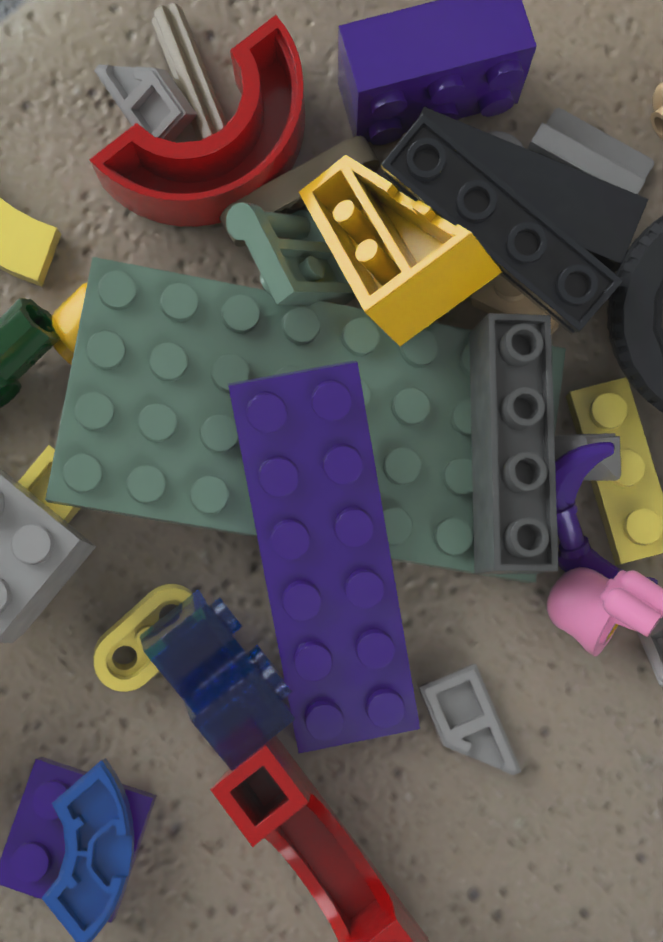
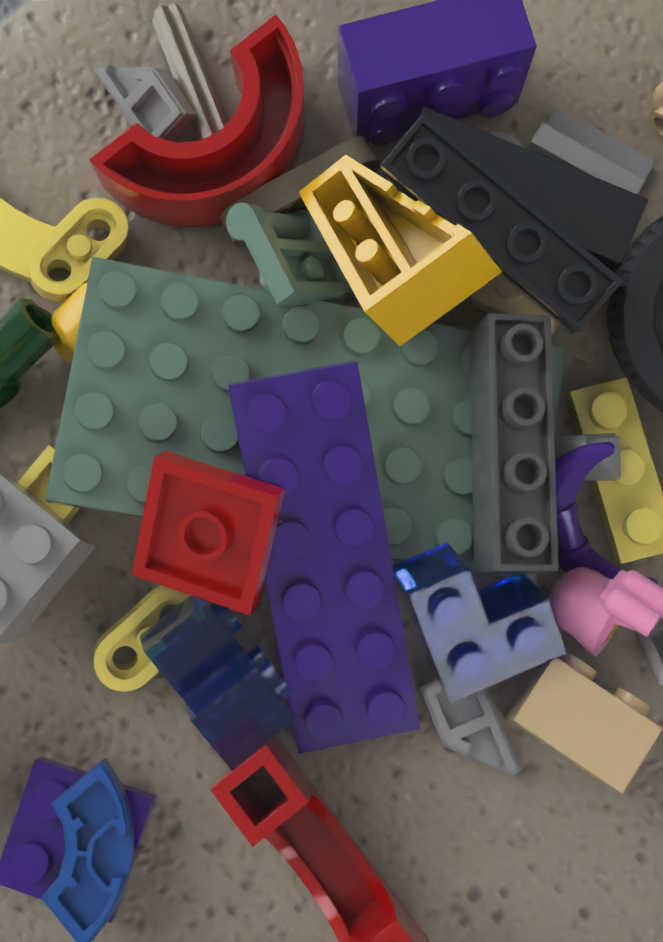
none -> light yellow plate [28,198,128,302]
none -> red tile [131,450,286,615]
none -> clear blue brick [393,543,566,703]
none -> tan brick [504,652,663,794]

